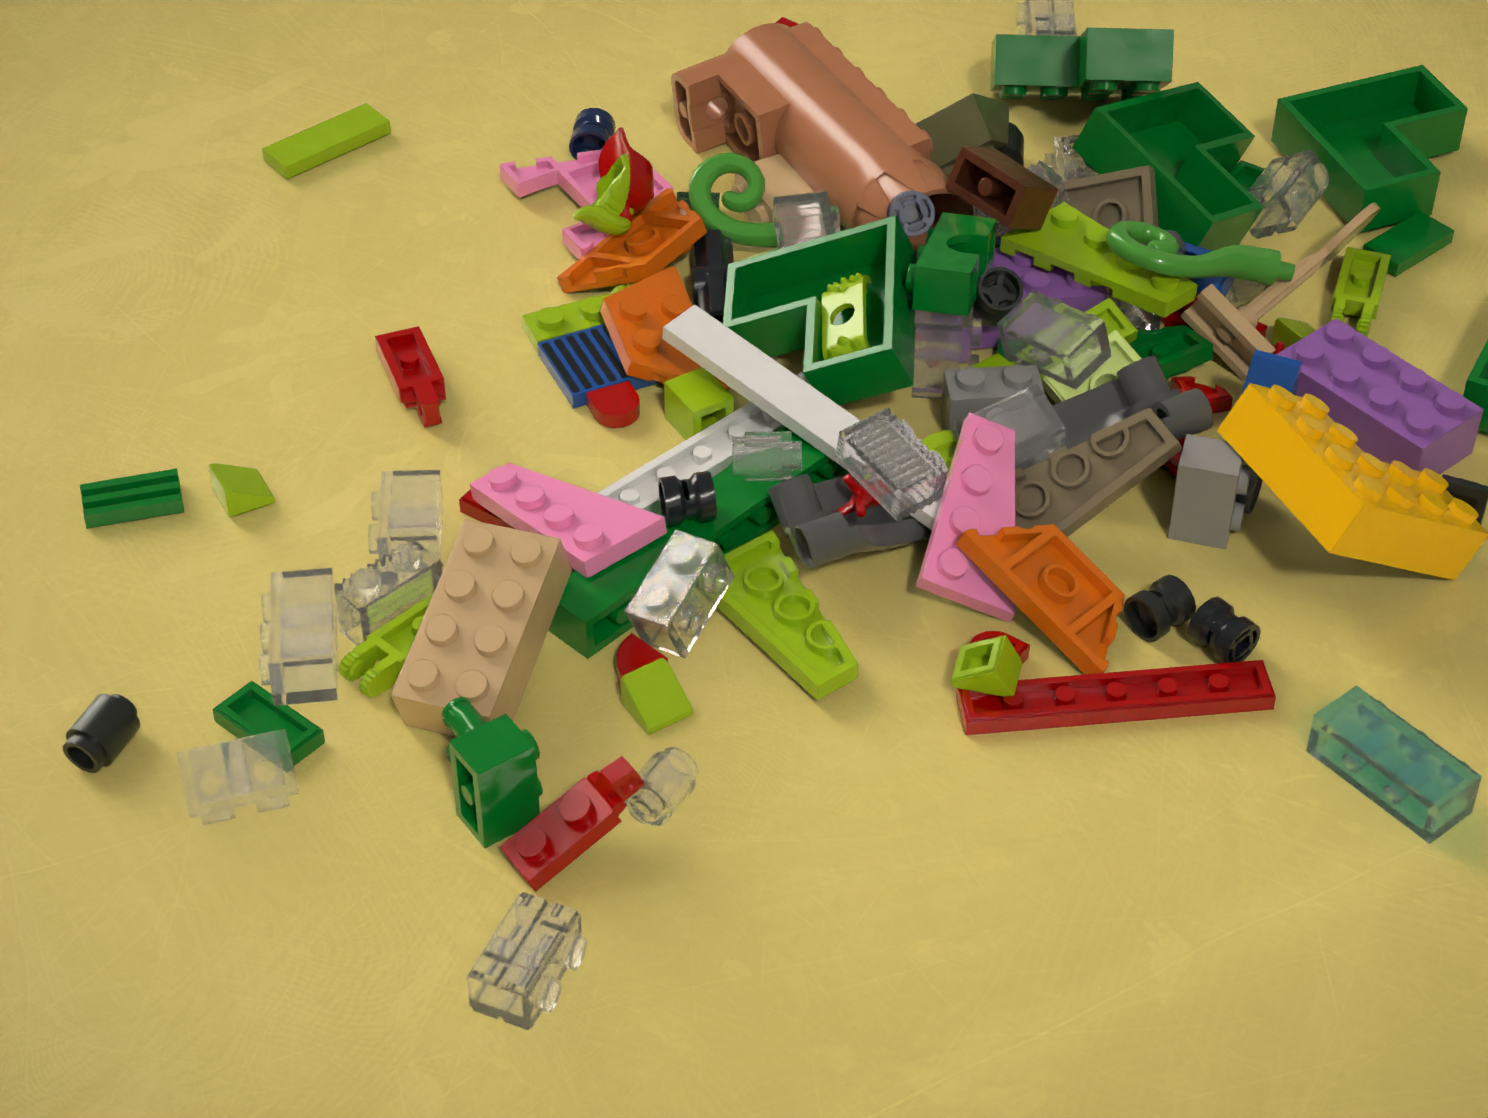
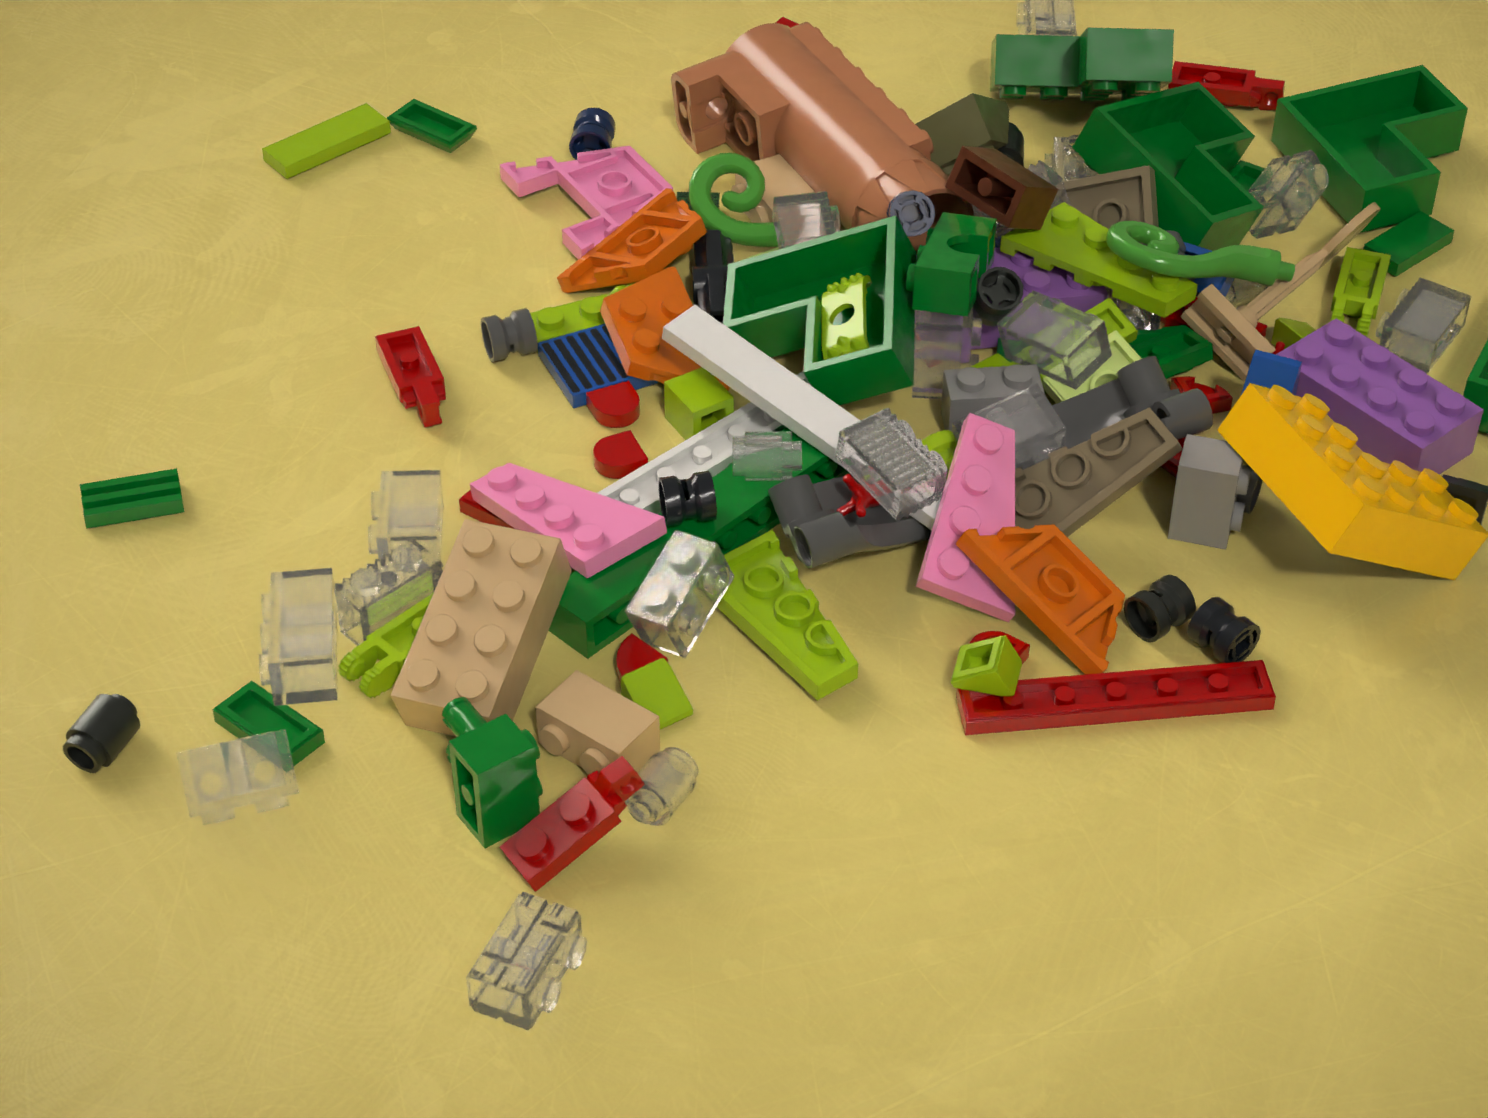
lime slope [209,463,275,518] -> none
hair [573,127,654,235] -> none
clear light blue brick [1306,685,1482,844] -> none
none -> green tile [387,99,477,153]
none -> dark grey wheel [481,308,538,362]
none -> tan brick [536,670,660,775]
none -> red tile [593,430,648,479]
none -> red hinge [1168,61,1285,110]
none -> clear brick [1376,277,1471,374]

